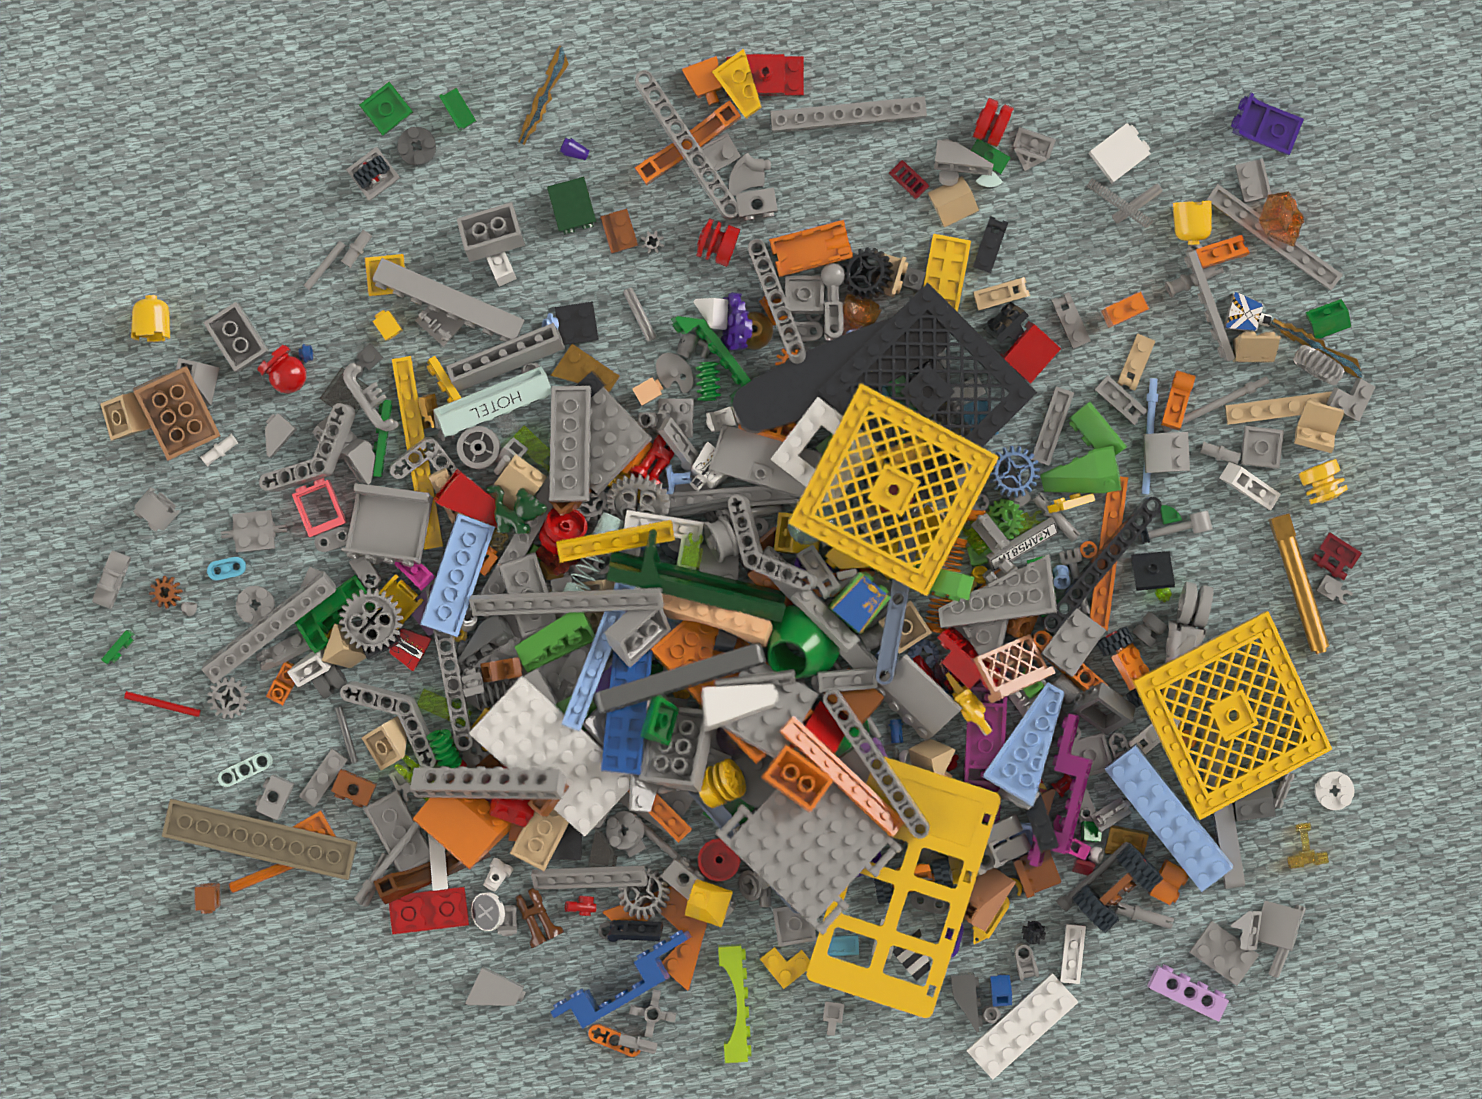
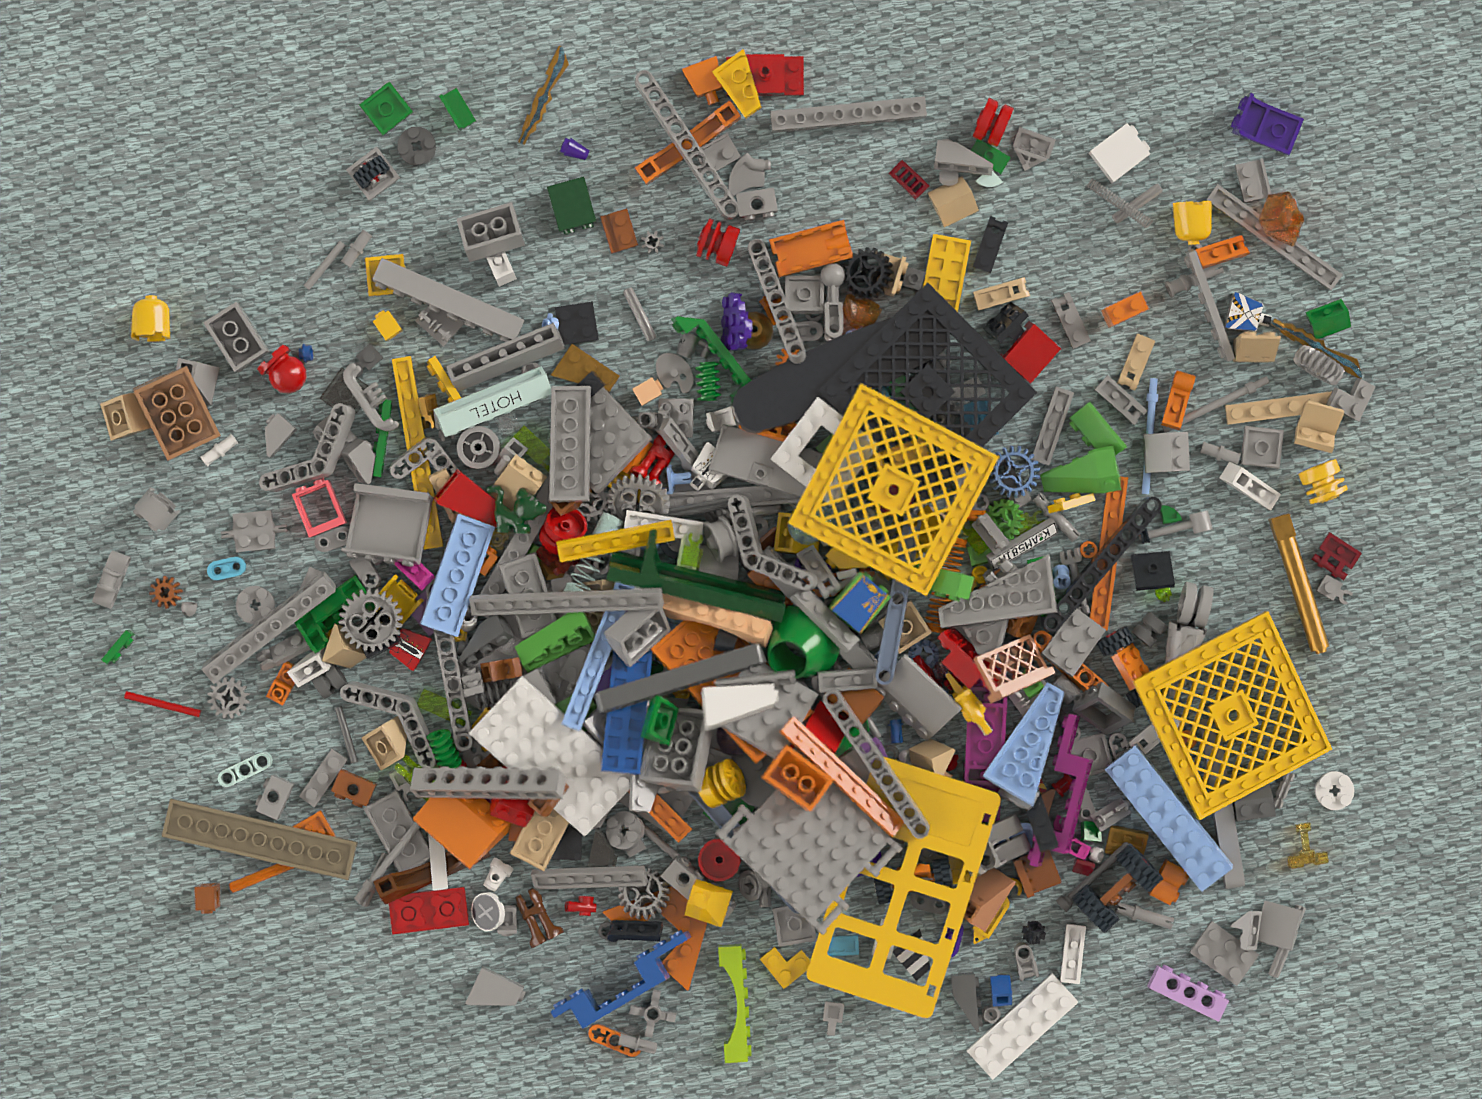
white slope [694,298,728,330] -> none

